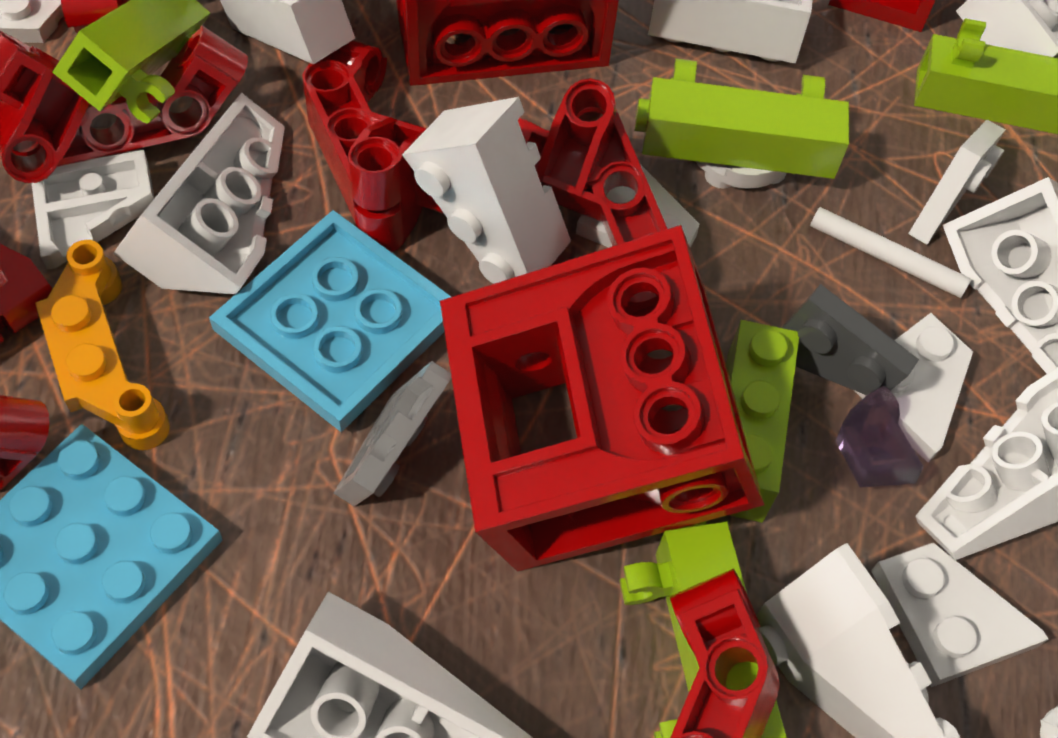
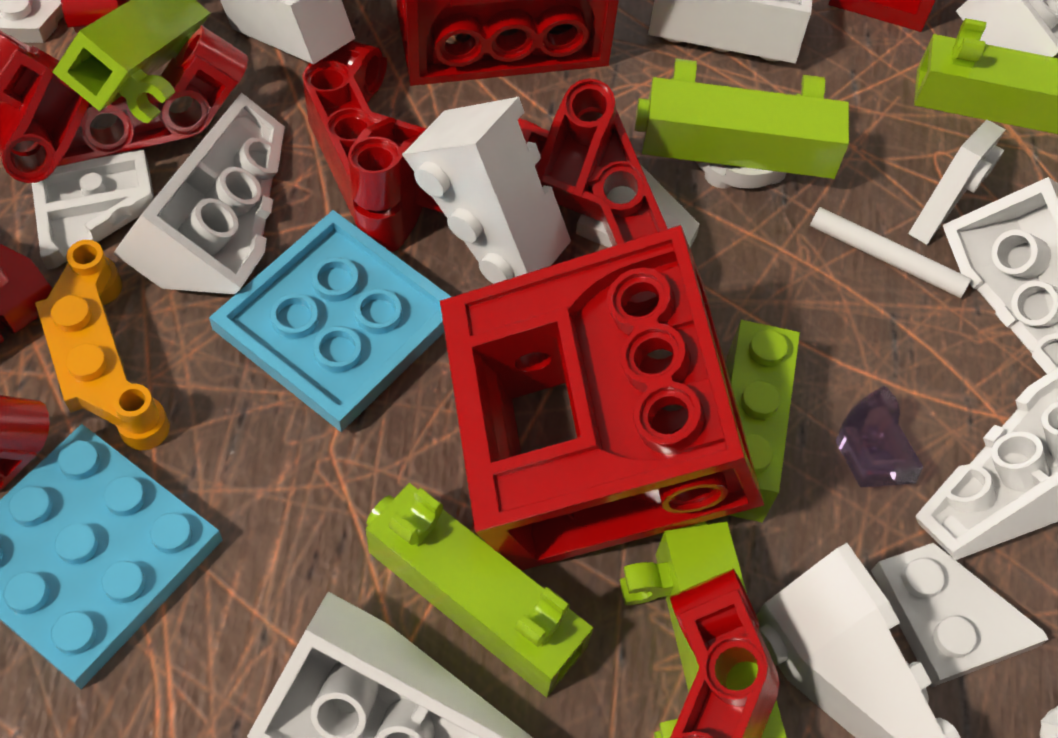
light grey wing [334,361,451,506] -> none
dark grey wing [781,284,919,400] -> none
white wing [855,313,973,463] -> none
none -> lime brick [365,483,593,698]

